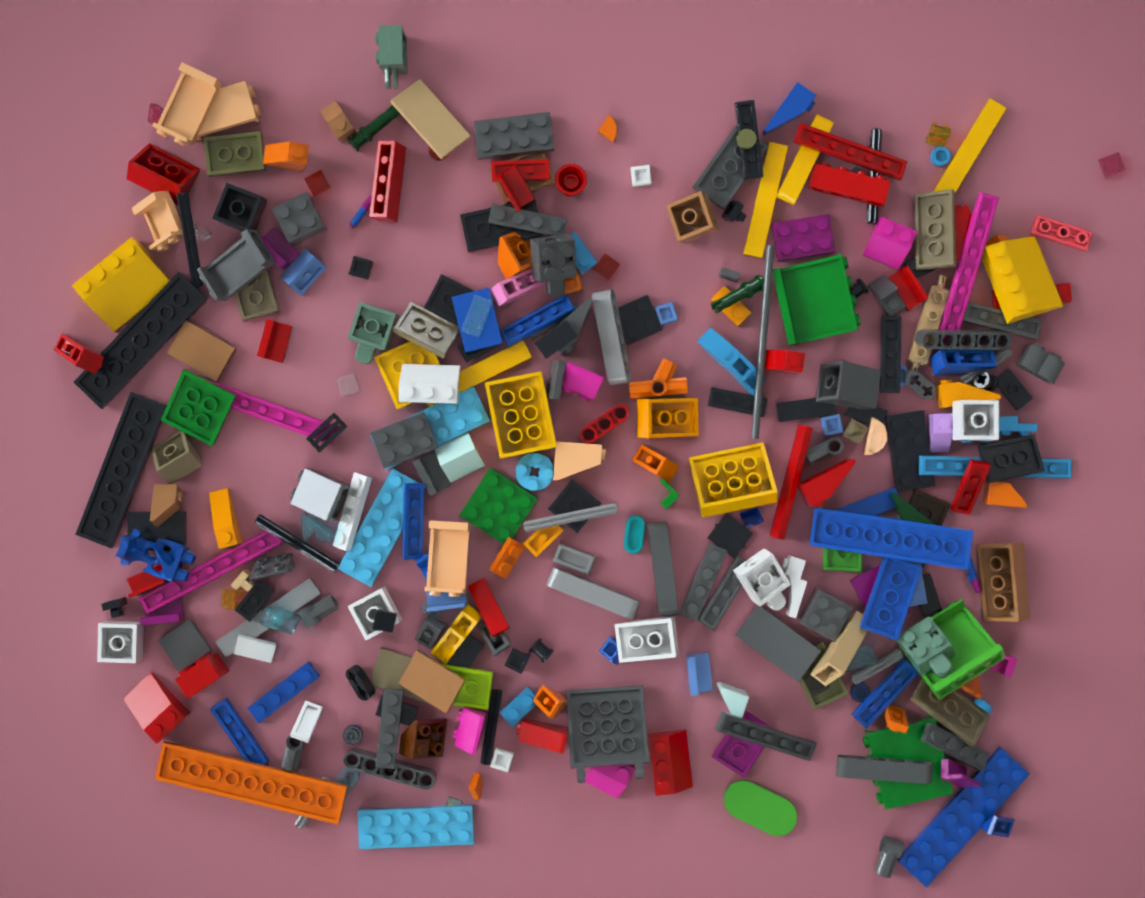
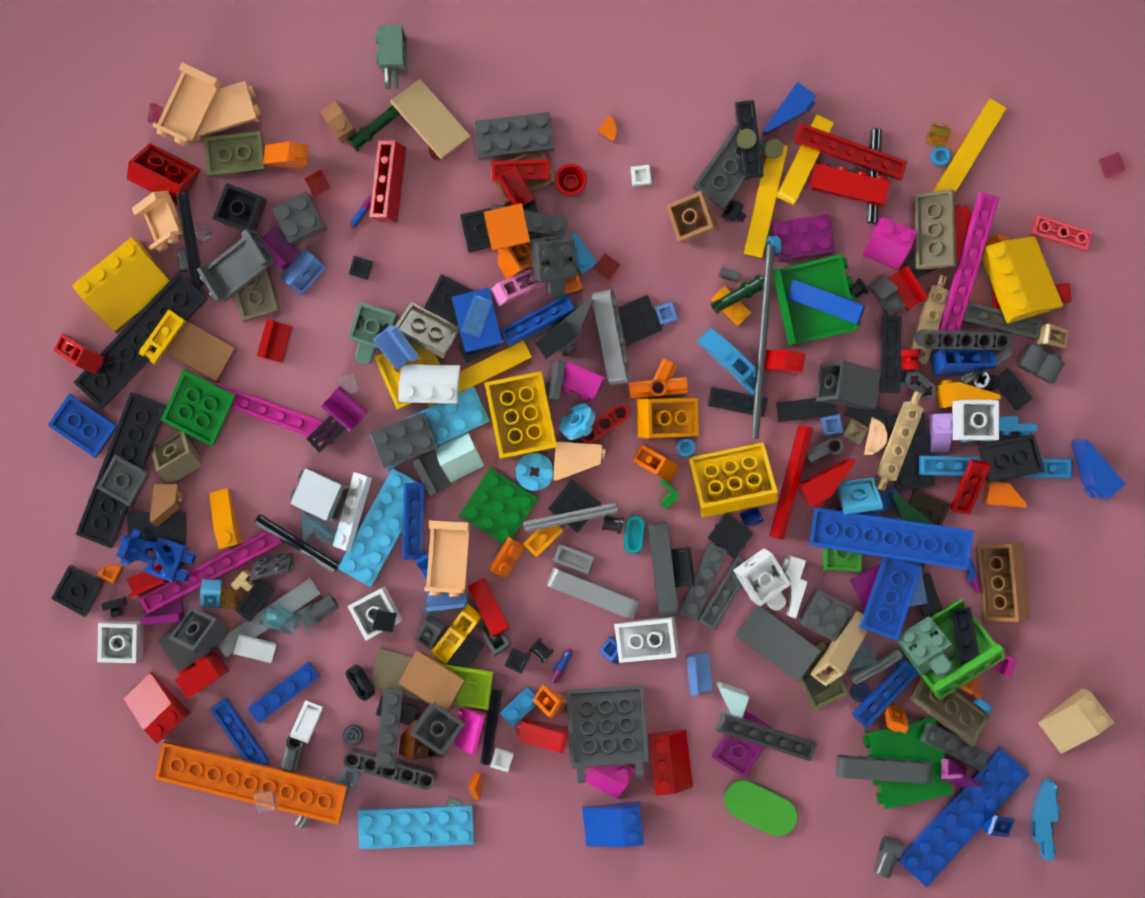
none -> blue plate [47,394,117,458]
none -> black plate [51,565,105,617]
none -> dark grey tile [97,454,150,507]
none -> orange tile [97,565,124,584]
none -> yellow plate [139,310,186,365]
none -> dark grey slope [169,607,228,653]
none -> dark grey tile [176,249,189,272]
none -> medium azure slope [200,579,222,608]
none -> clear tile [253,790,277,813]
none -> magenta panel [321,386,369,431]
none -> medium blue panel [373,325,419,370]
none -> dark grey slope [410,702,465,756]
none -> orange tile [484,203,530,251]
none -> piece [550,649,572,684]
none -> medium azure plate [559,403,596,440]
none -> blue slope [582,801,644,847]
none -> black bush [602,515,624,534]
none -> black tile [671,547,695,588]
none -> dark azure tile [676,438,696,457]
none -> olive tile [763,139,784,159]
none -> dark azure tile [766,236,781,255]
none -> blue tile [787,279,865,324]
none -> medium azure tile [836,477,883,514]
none -> tan plate [876,391,923,491]
none -> red wheel [901,349,921,370]
none -> black tile [951,607,980,665]
none -> dark azure slope [1031,778,1060,861]
none -> tan slope [1036,324,1068,349]
none -> tan slope [1037,688,1114,754]
none -> blue slope [1071,439,1126,499]

